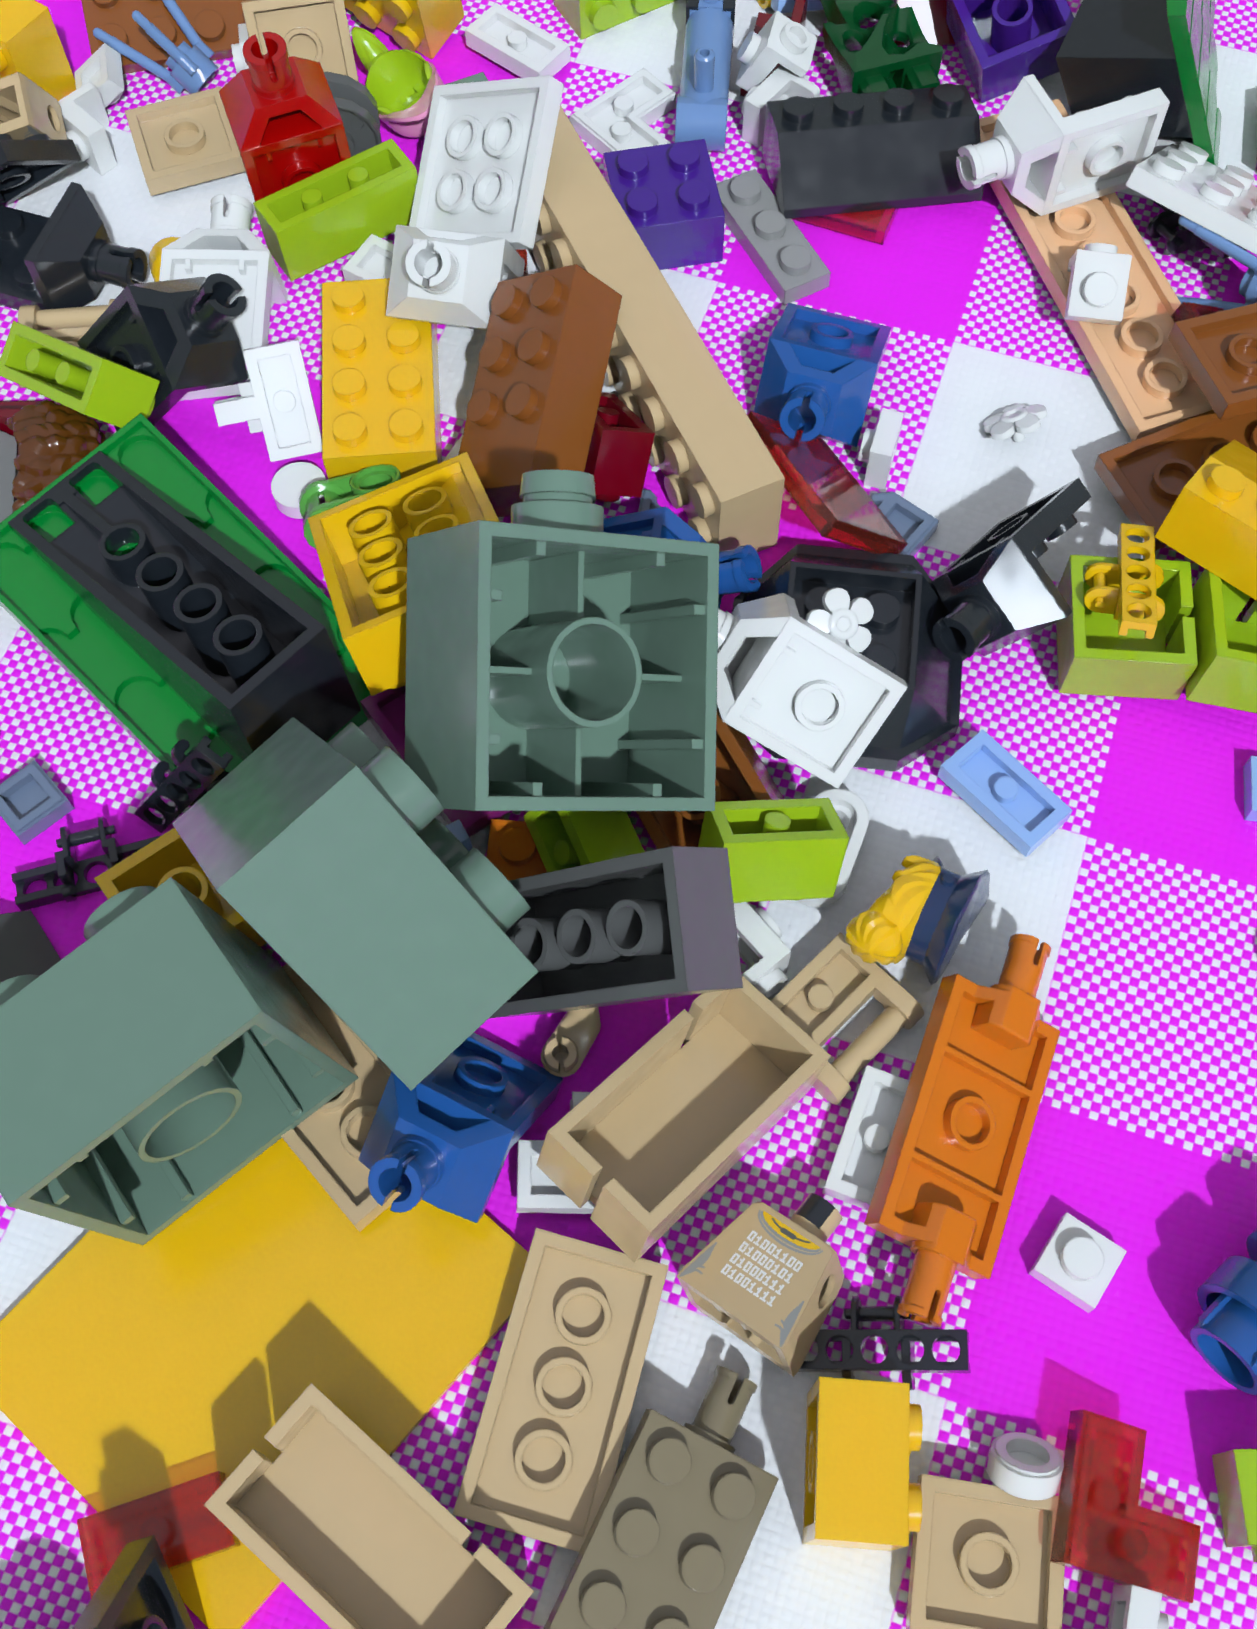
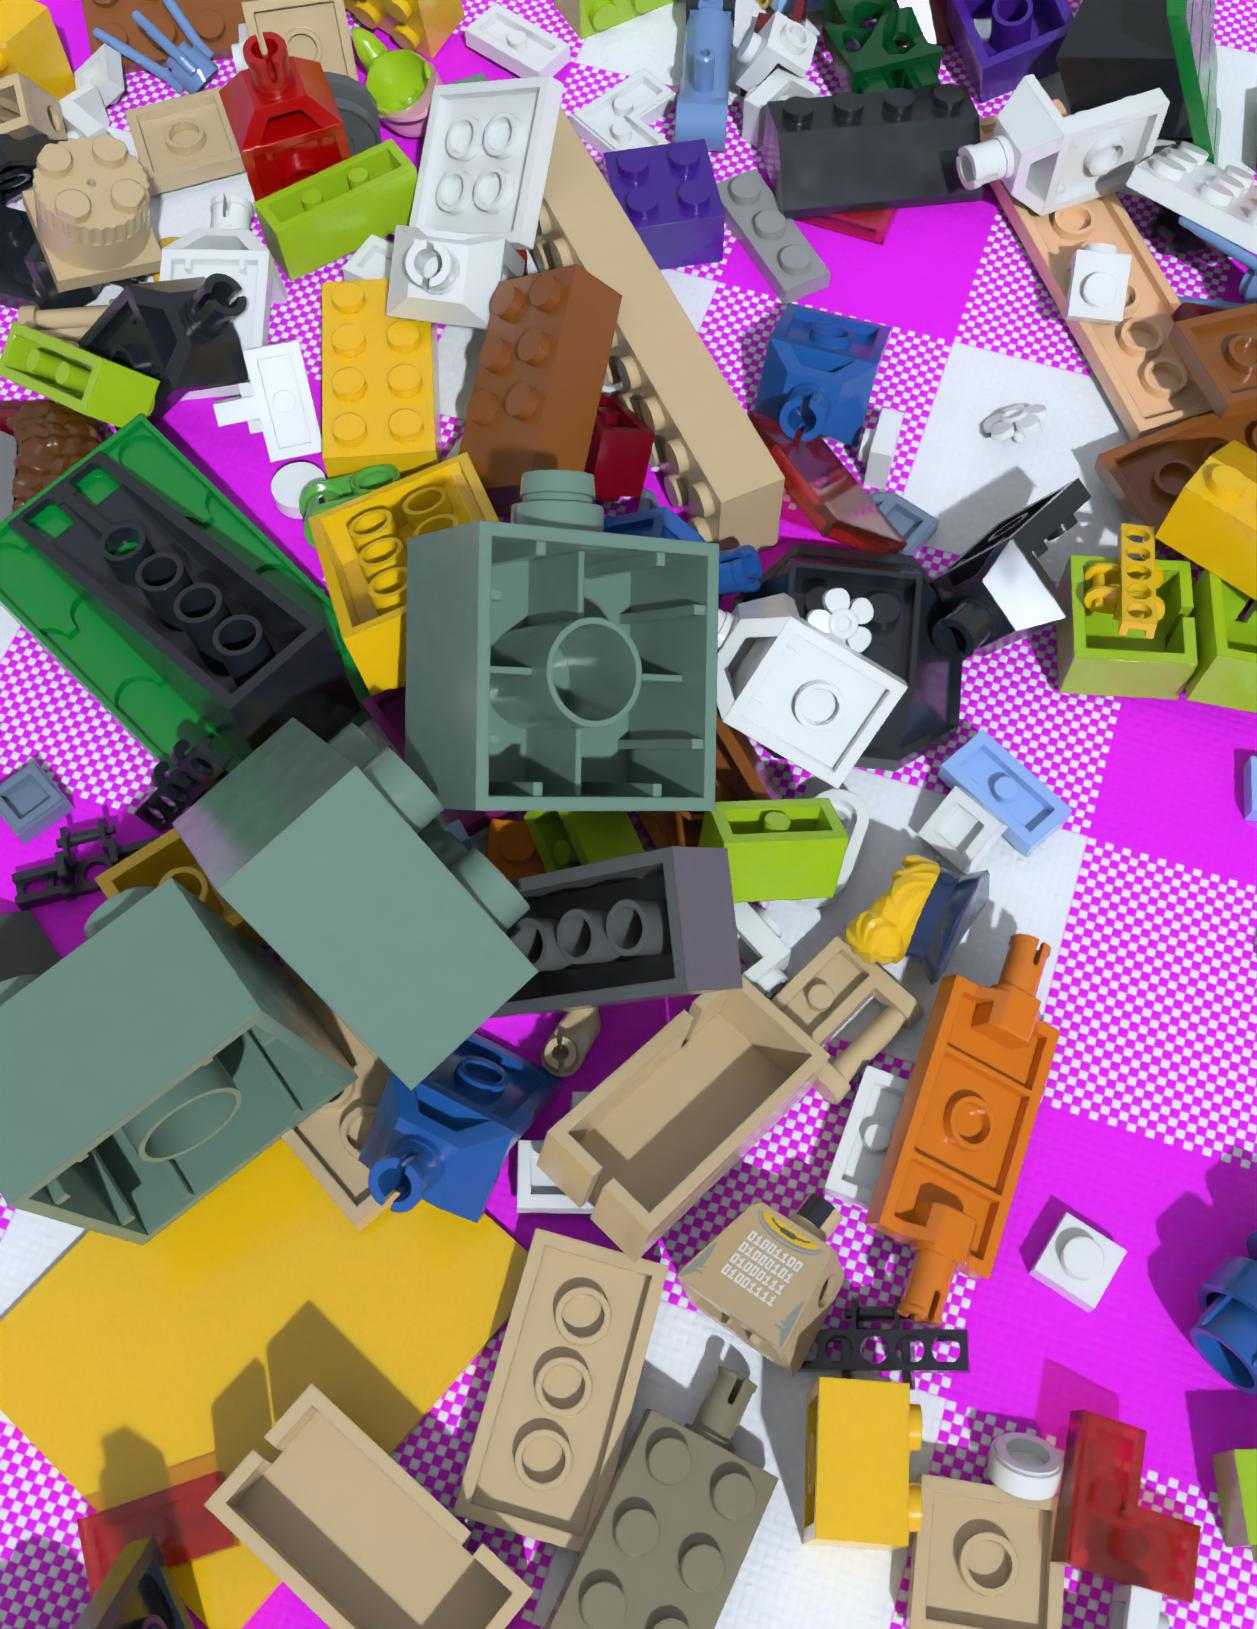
none -> tan piece [22,134,162,292]
none -> white plate [917,786,1009,873]

